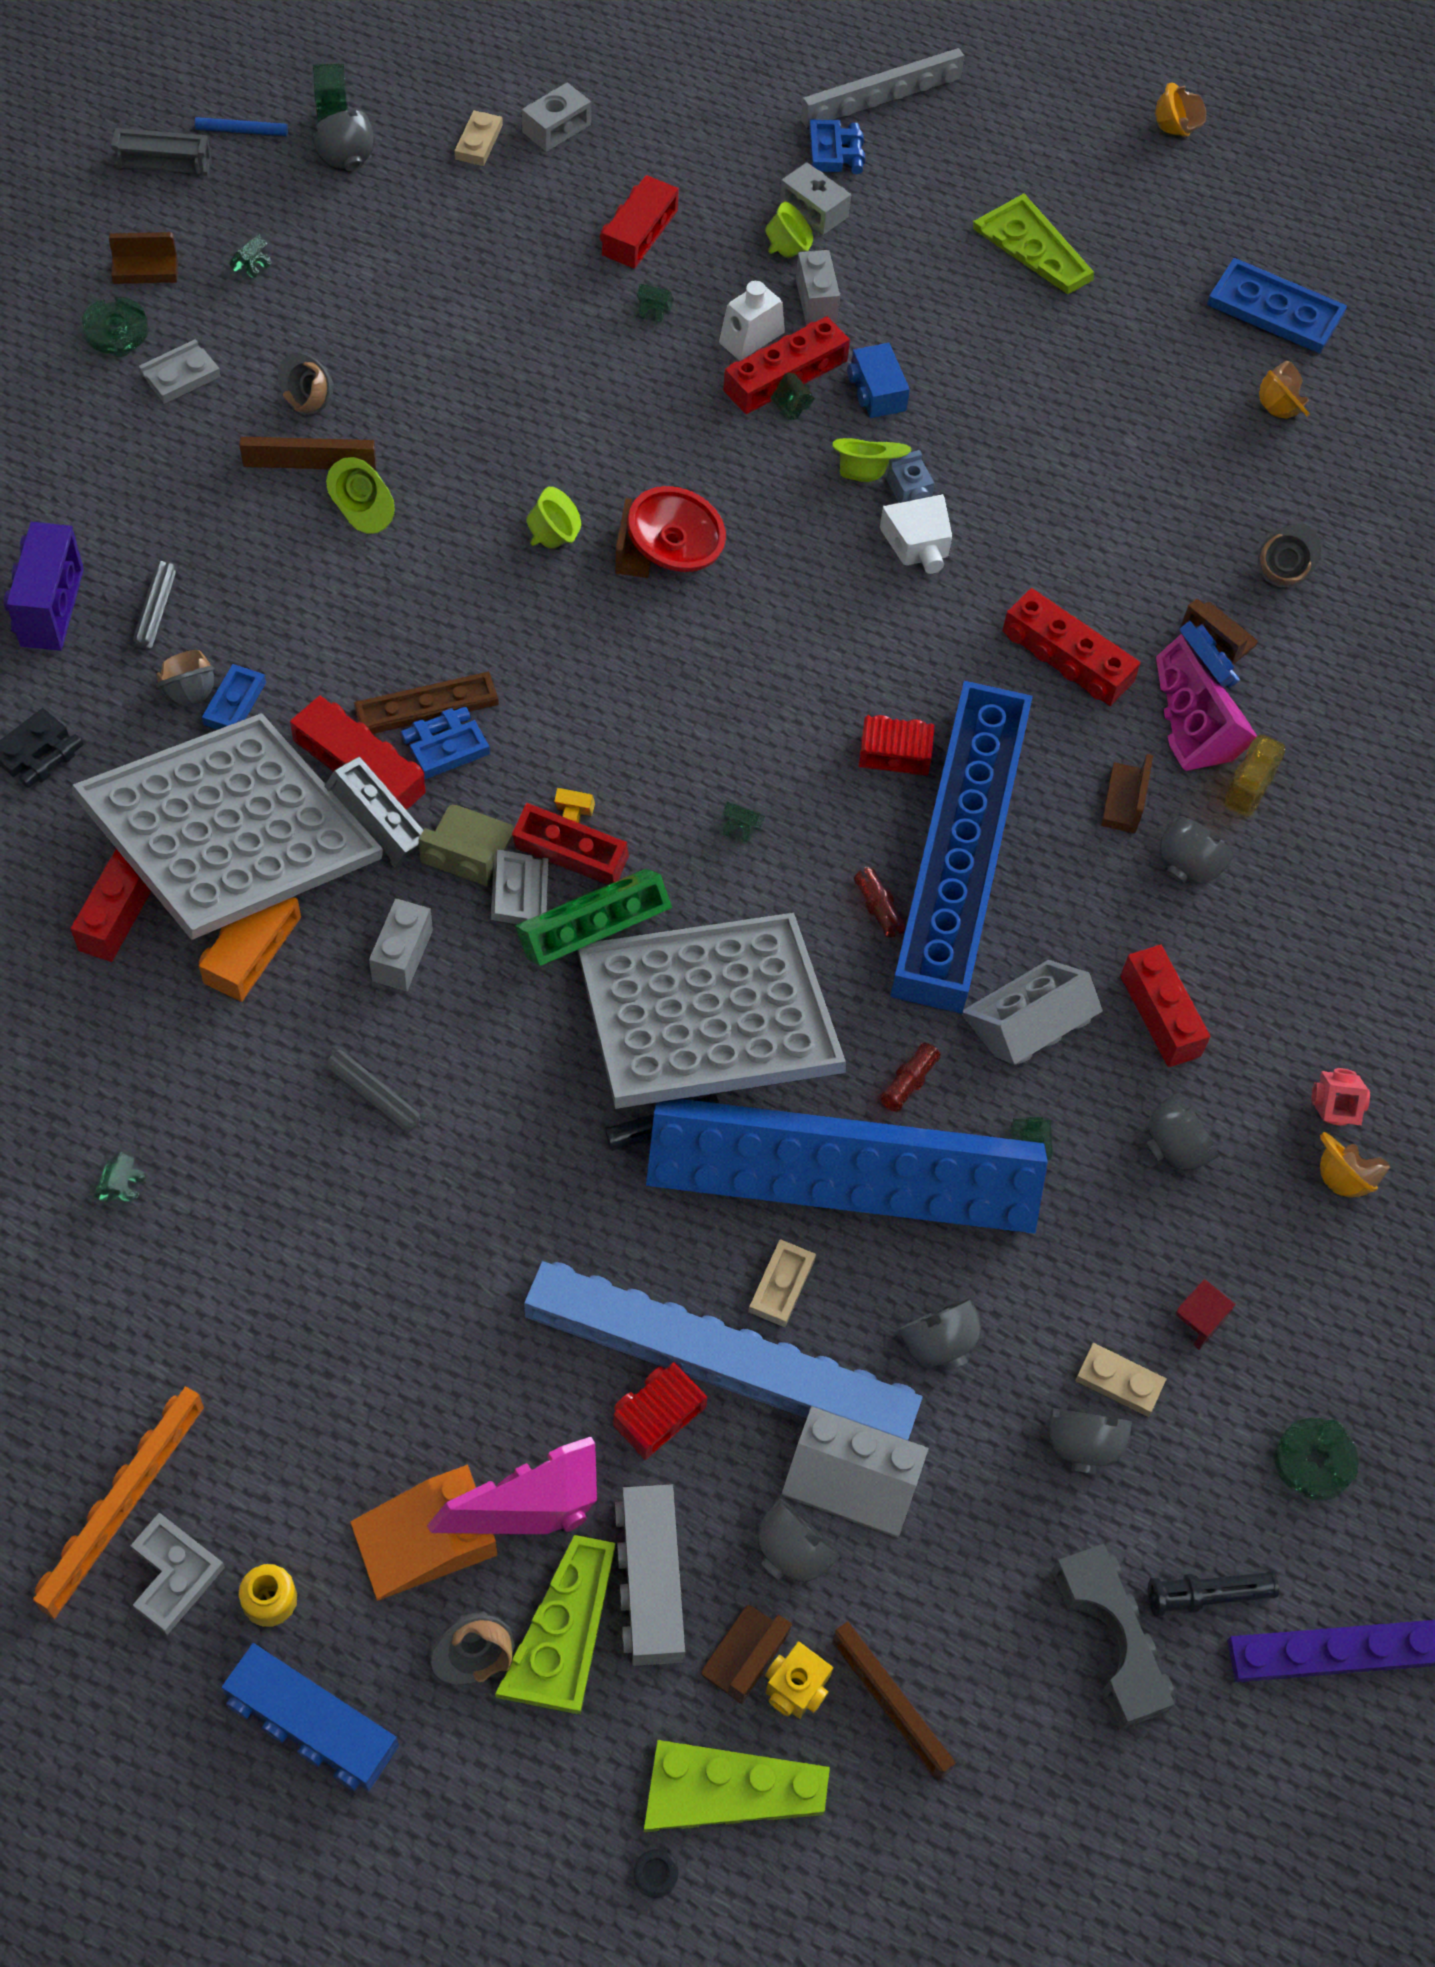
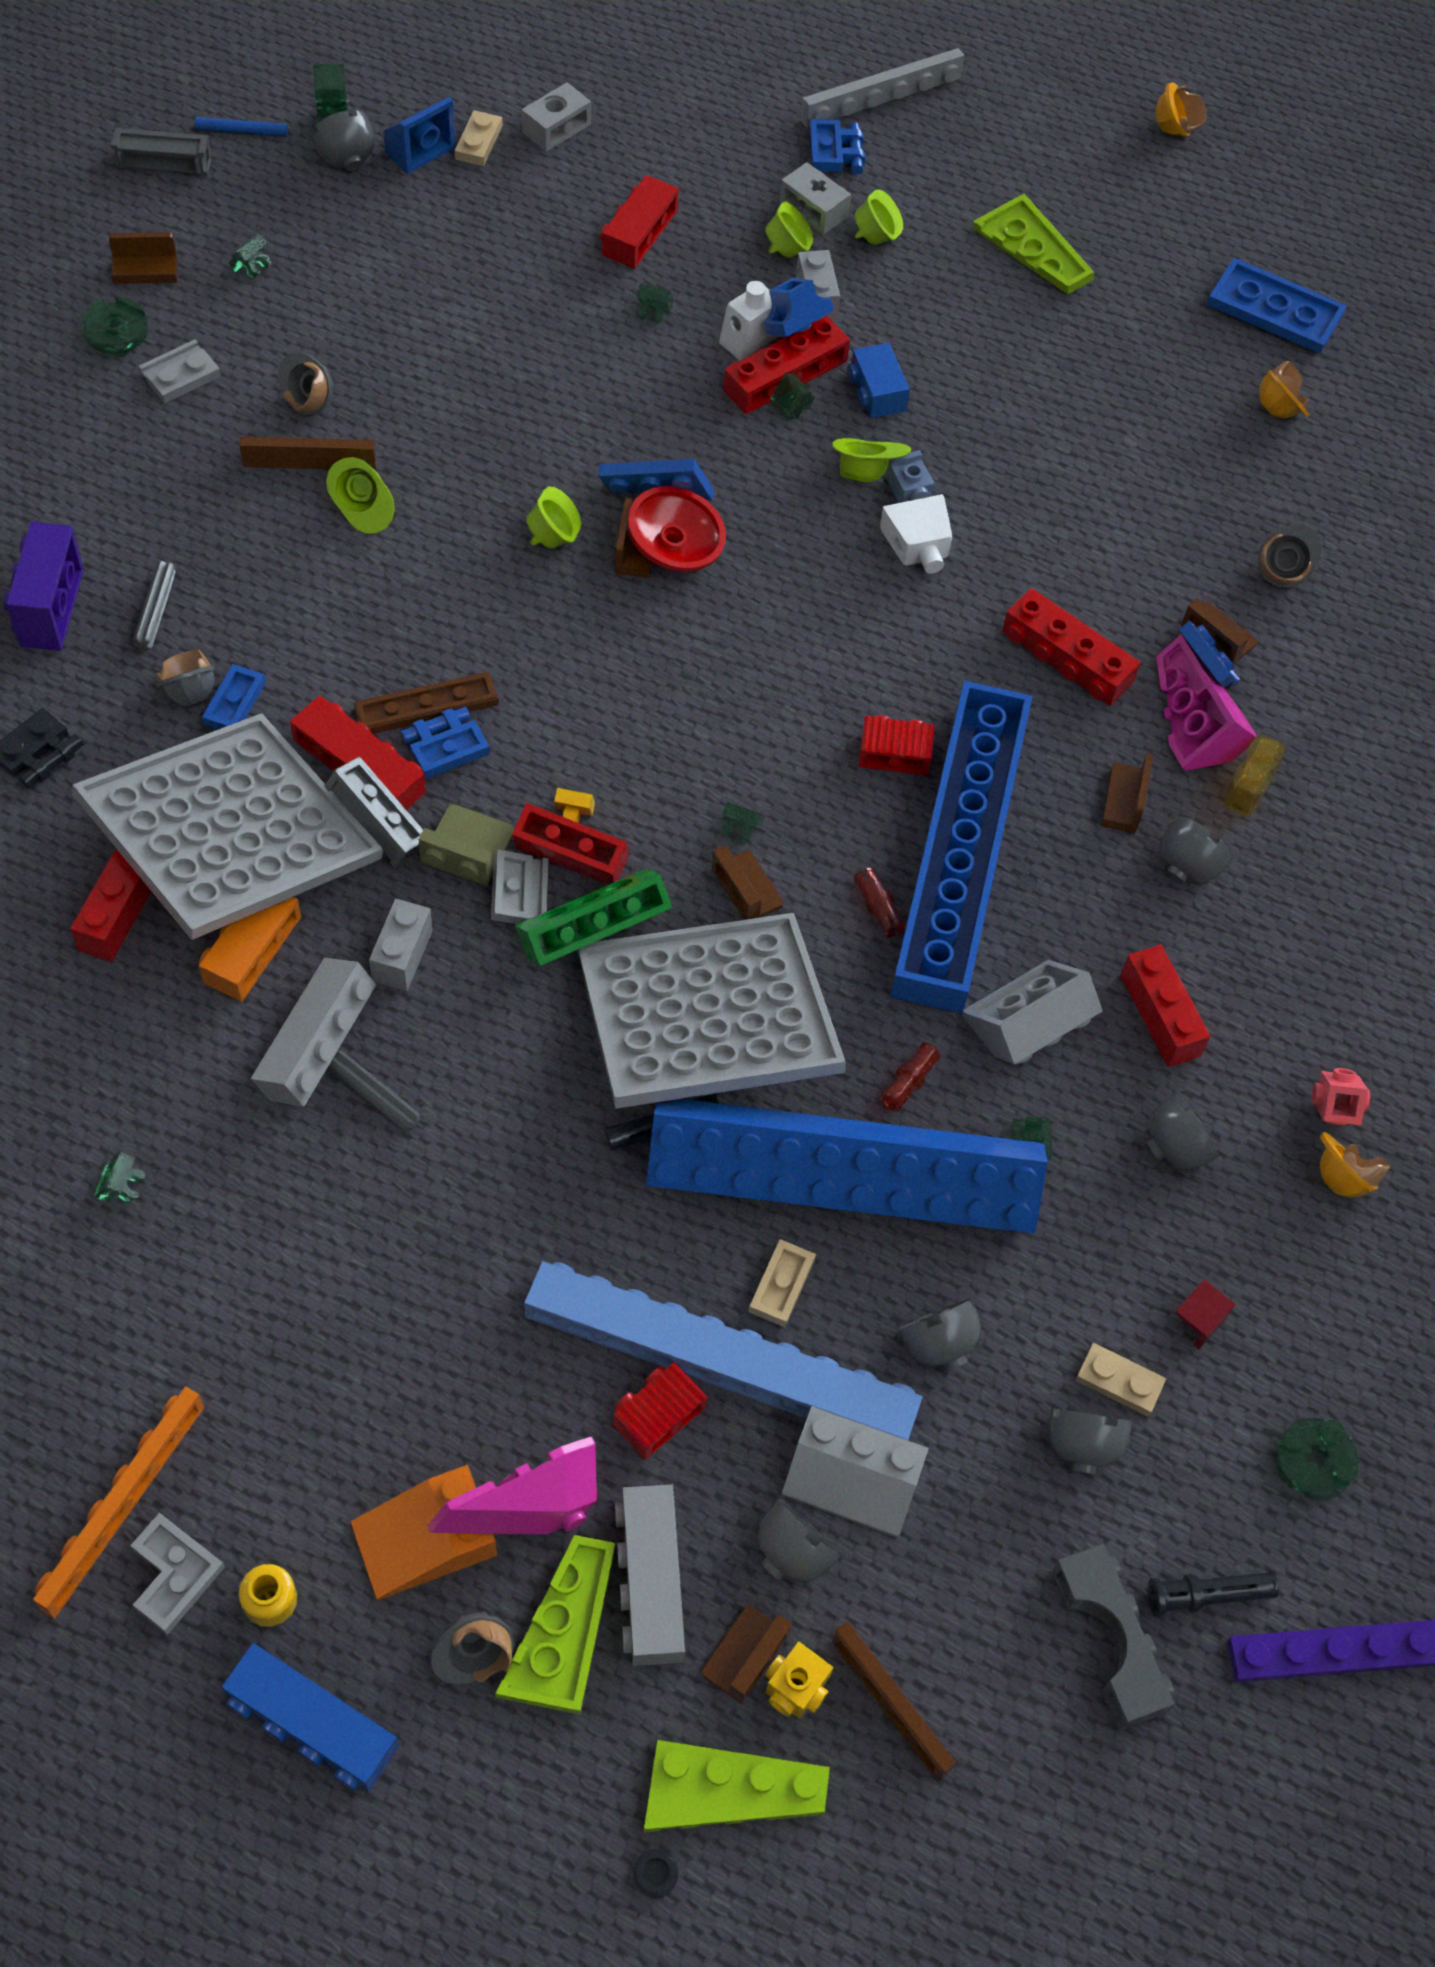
none -> light grey brick [251,958,376,1107]
none -> blue slope [383,97,456,174]
none -> blue wing [598,459,714,500]
none -> reddish brown panel [711,845,784,920]
none -> blue brick [764,278,834,337]
none -> lime piece [854,189,903,245]

